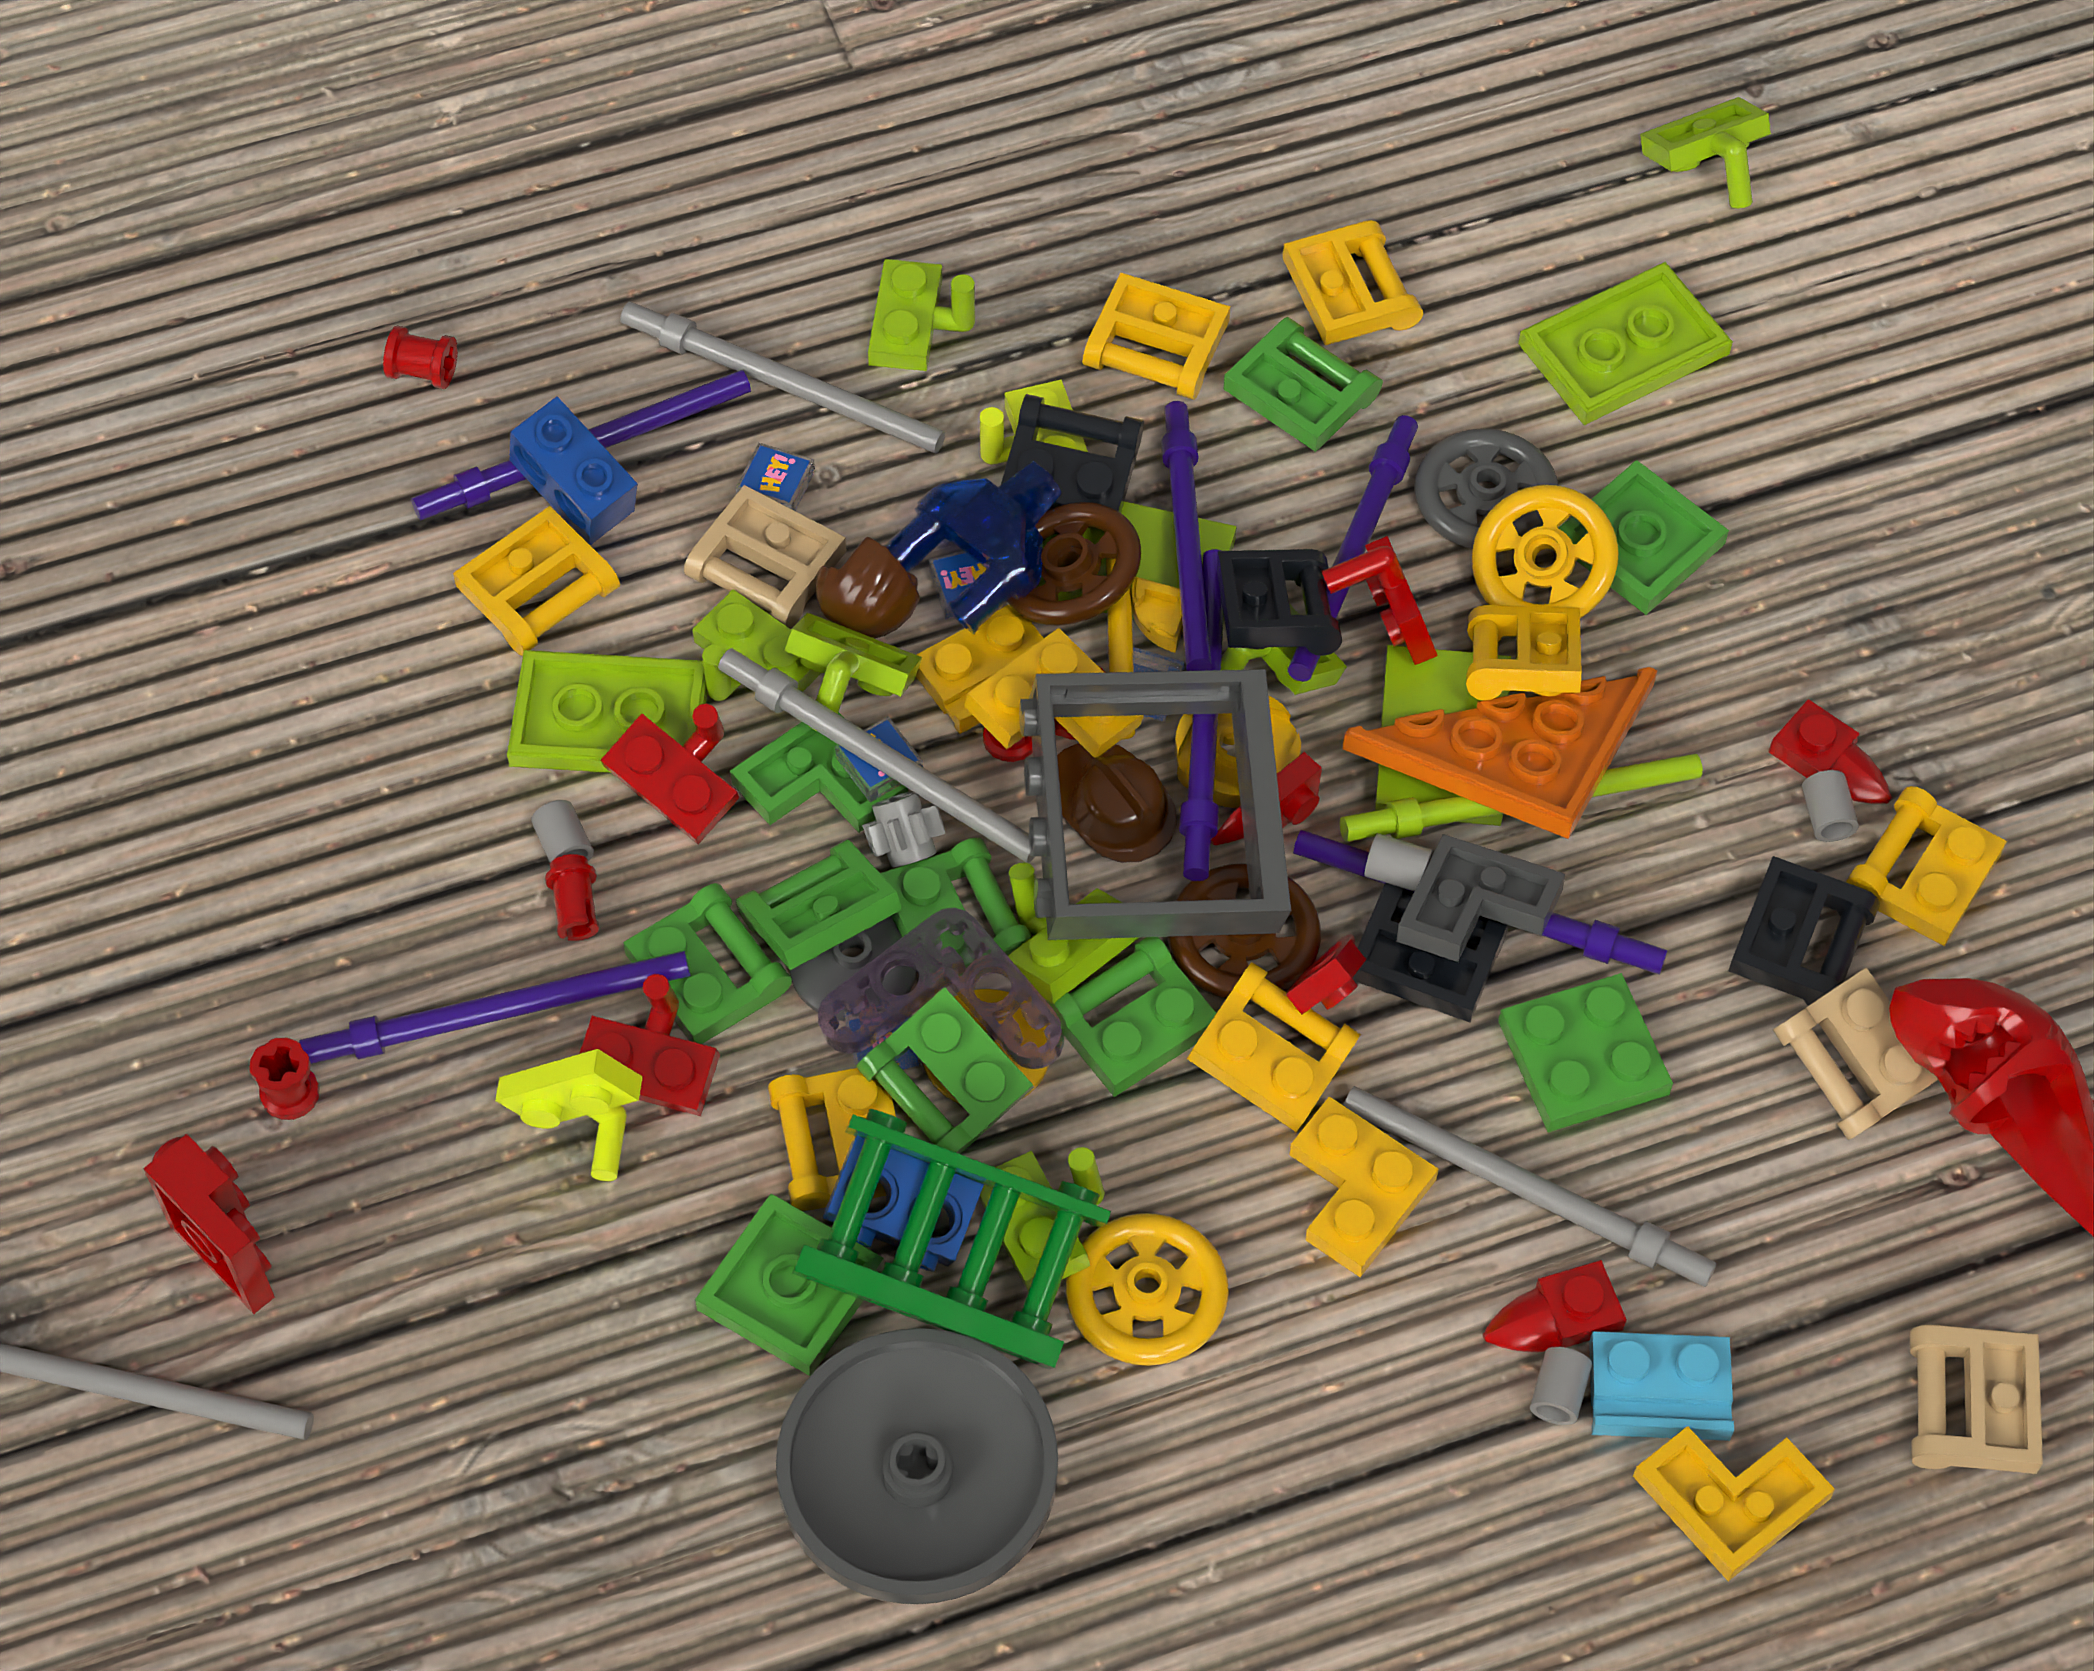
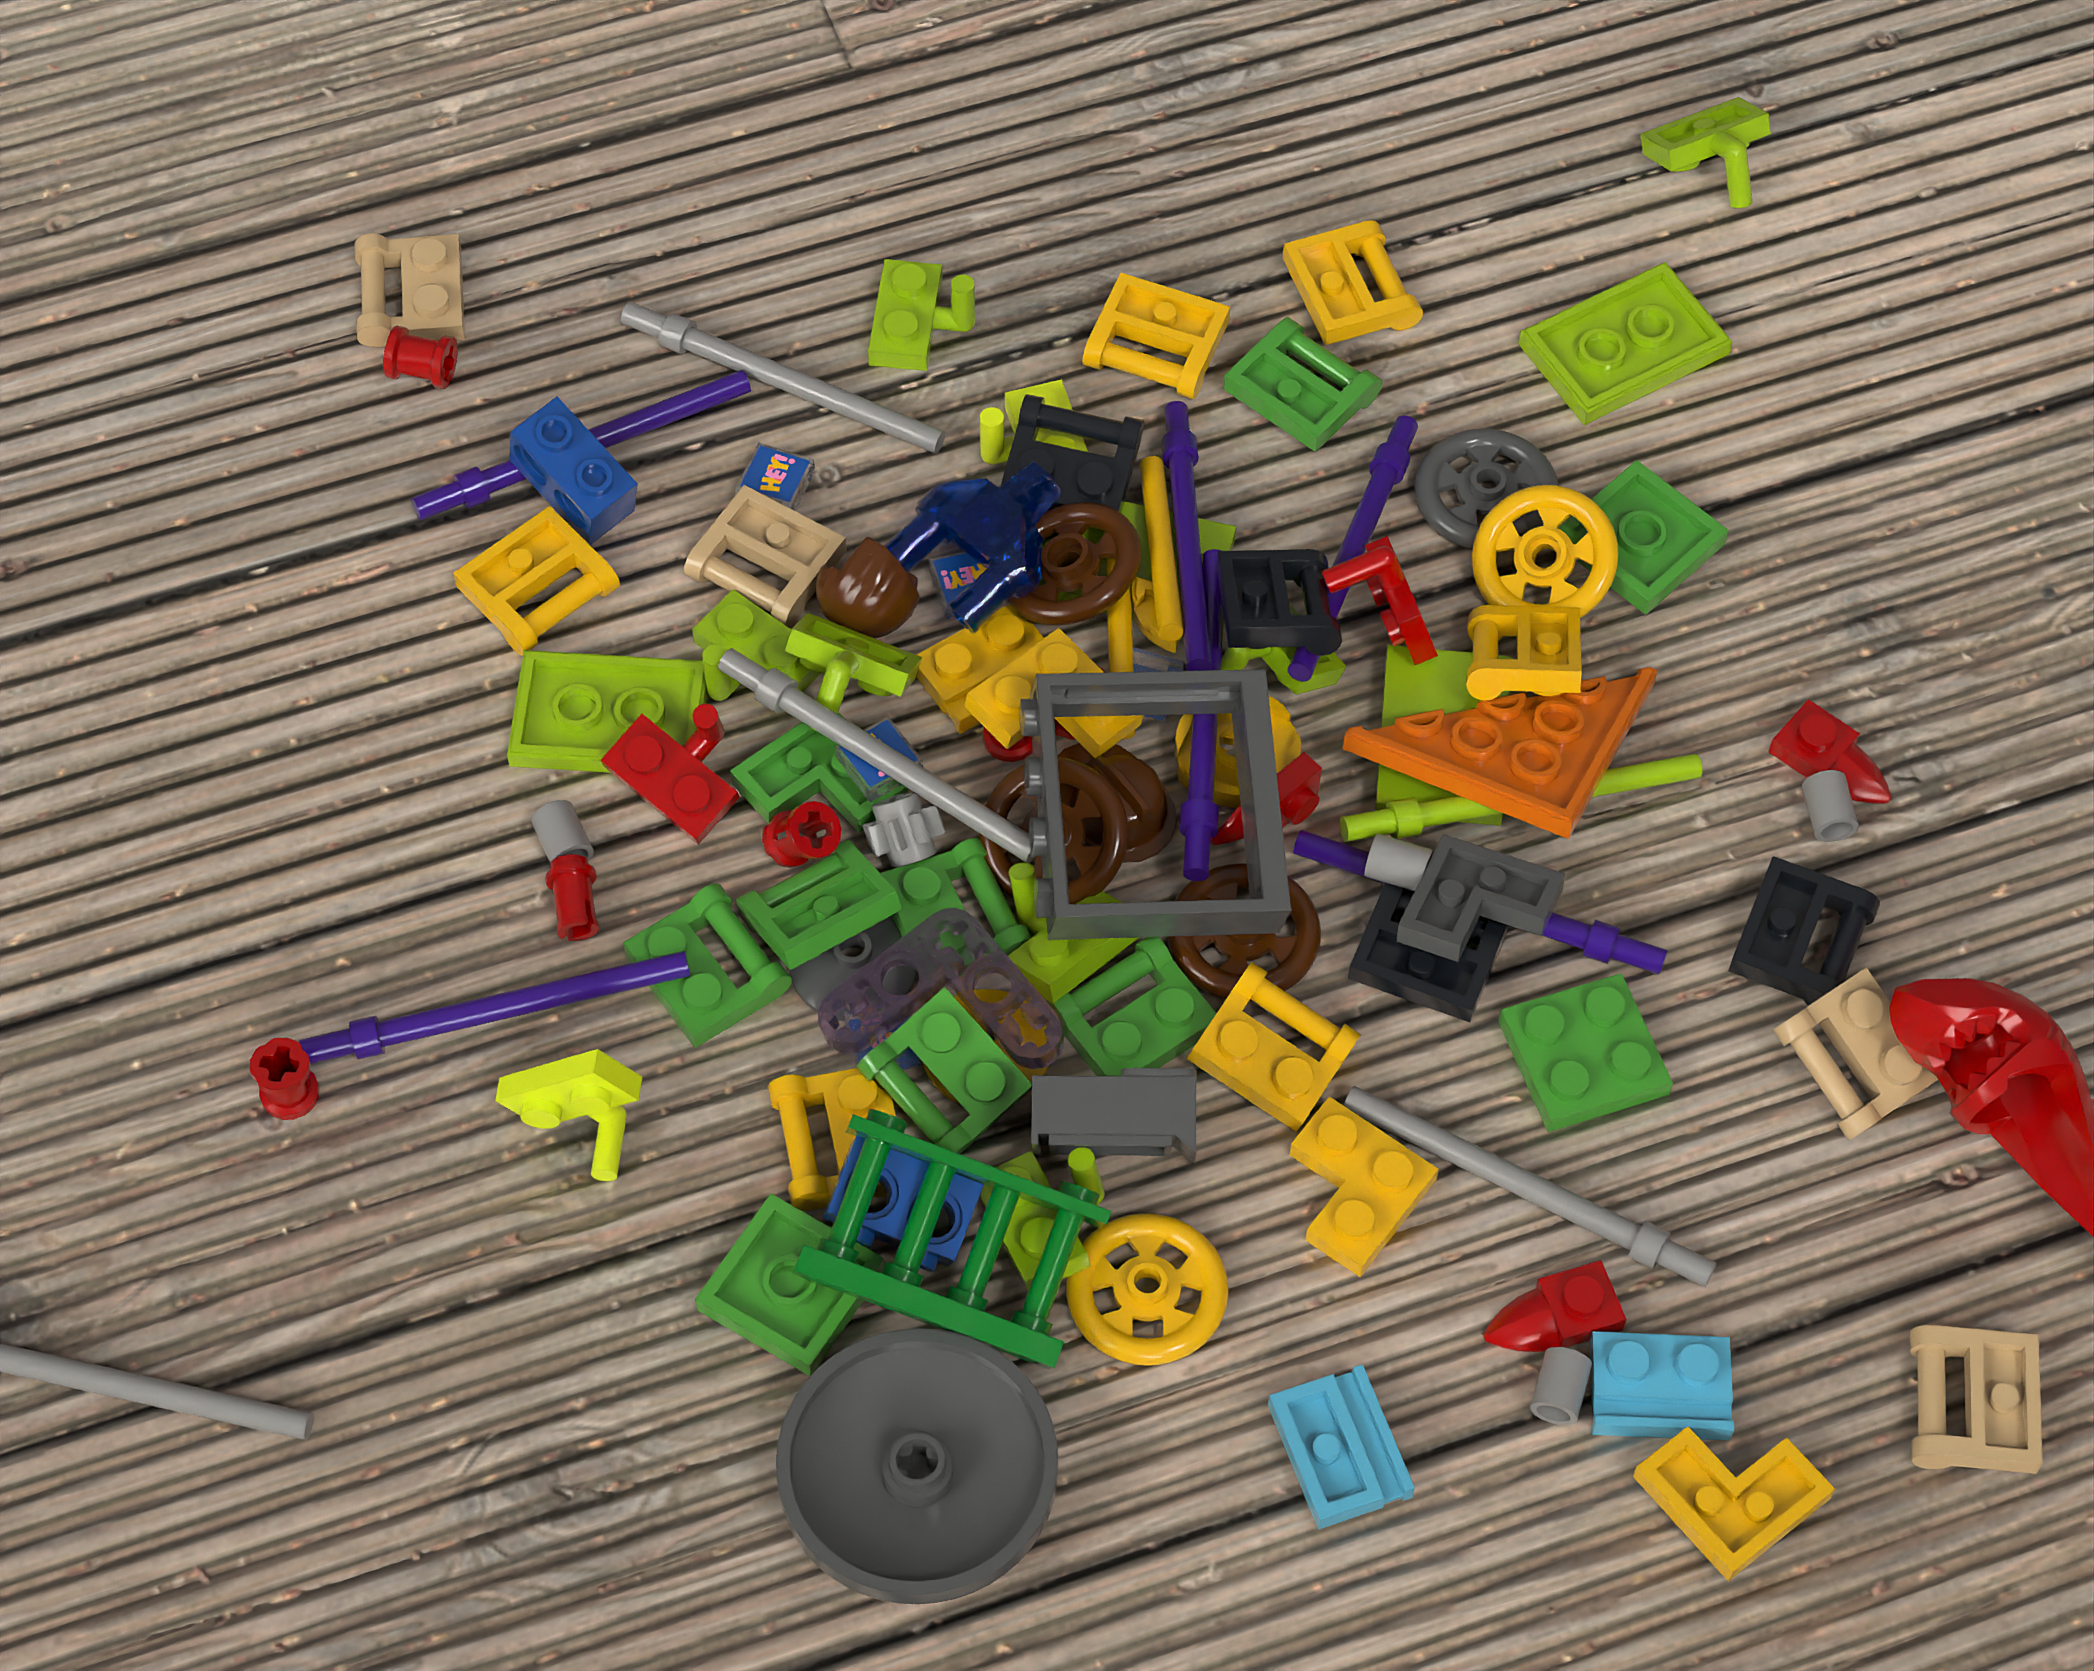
red plate [143,1134,275,1314] -> none
red plate [579,974,720,1116] -> none
red plate [1286,934,1366,1015] -> none
yellow plate [1845,786,2007,947] -> none
none -> tan plate [355,233,465,347]
none -> red bush [762,801,842,868]
none -> reddish brown plate [979,758,1129,904]
none -> dark grey piece [1031,1068,1196,1165]
none -> yellow bar [1139,456,1183,642]
none -> medium azure plate [1268,1364,1415,1530]

